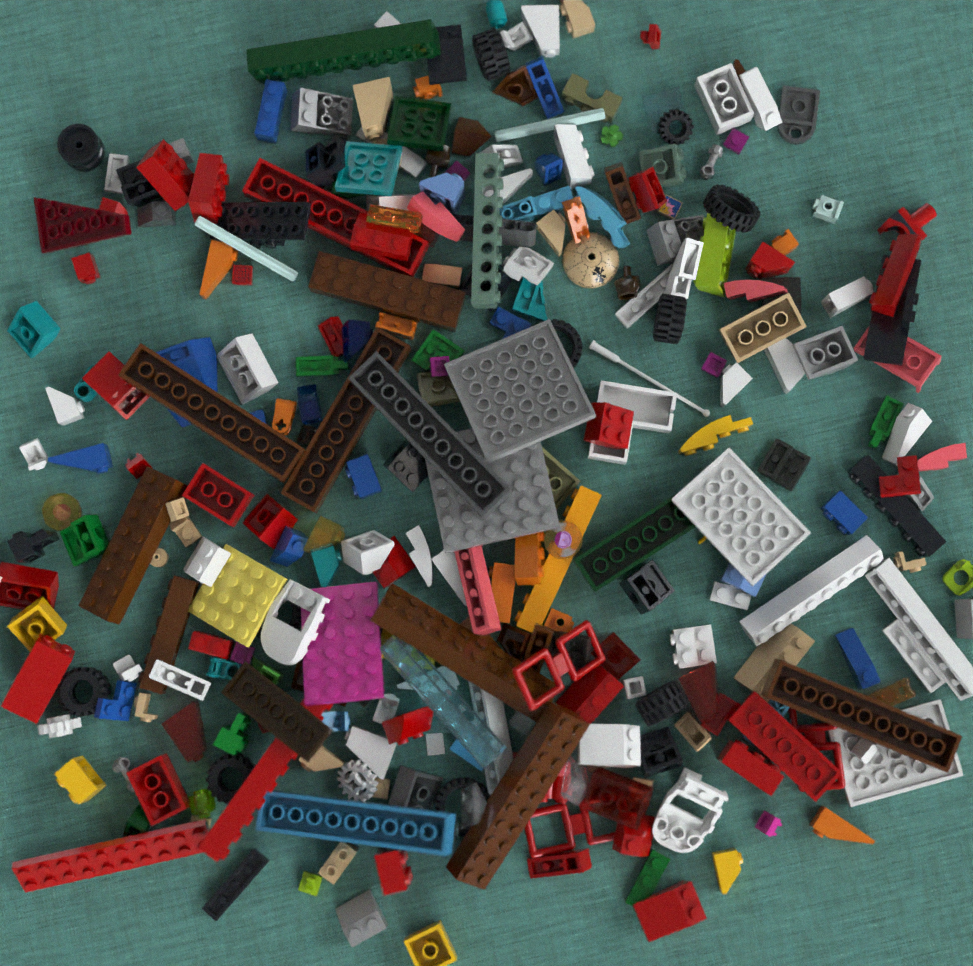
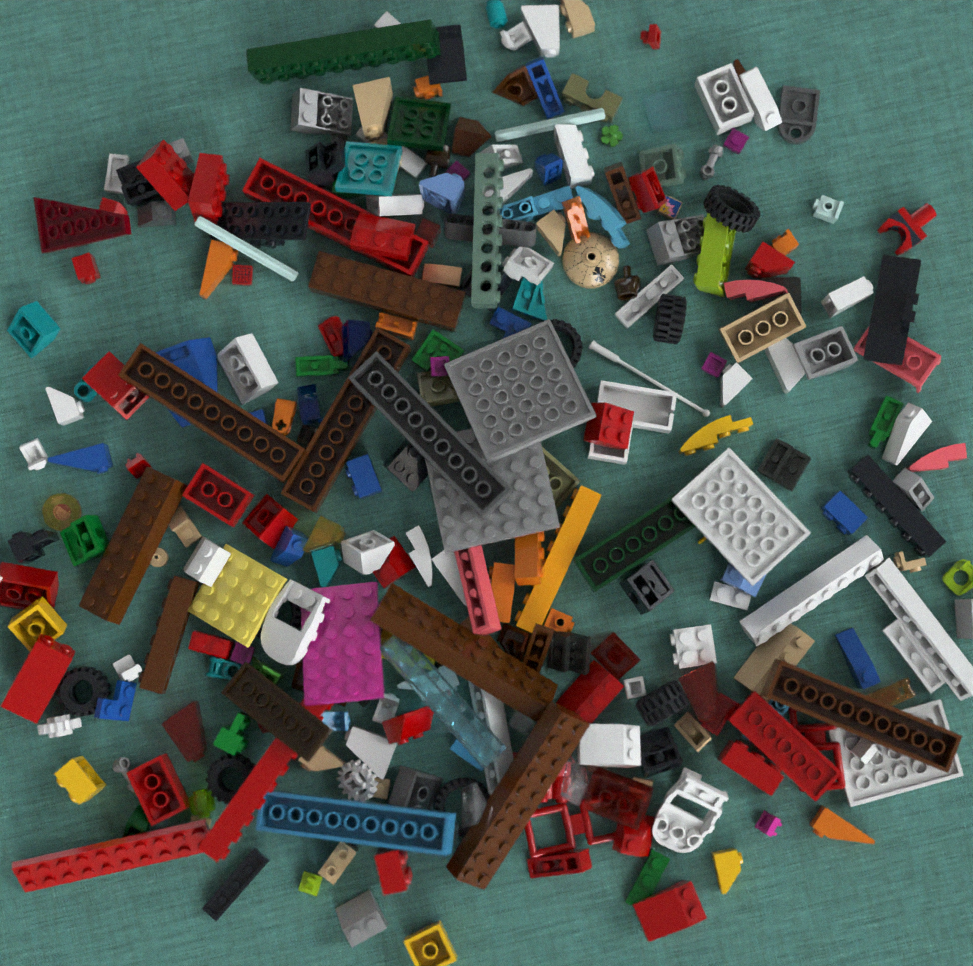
black wheel [57,123,105,172] -> none
tan bracket [134,692,158,722] -> none
white slope [149,659,212,701] -> none
tan plate [165,497,189,522] -> none
blue brick [255,79,288,144] -> none
clear orange plate [367,204,423,233] -> none
coral slope [407,191,465,242] -> none
white sticker [425,732,445,756] -> none
black tyre [472,28,510,81] -> none
red bar [512,620,606,711] -> none
clear yellow tile [544,521,582,559] -> none
black tyre [657,109,694,145] -> none
white slope [664,238,704,299] -> none
red slope [869,234,922,317] -> none
red plate [879,455,921,498] -> none

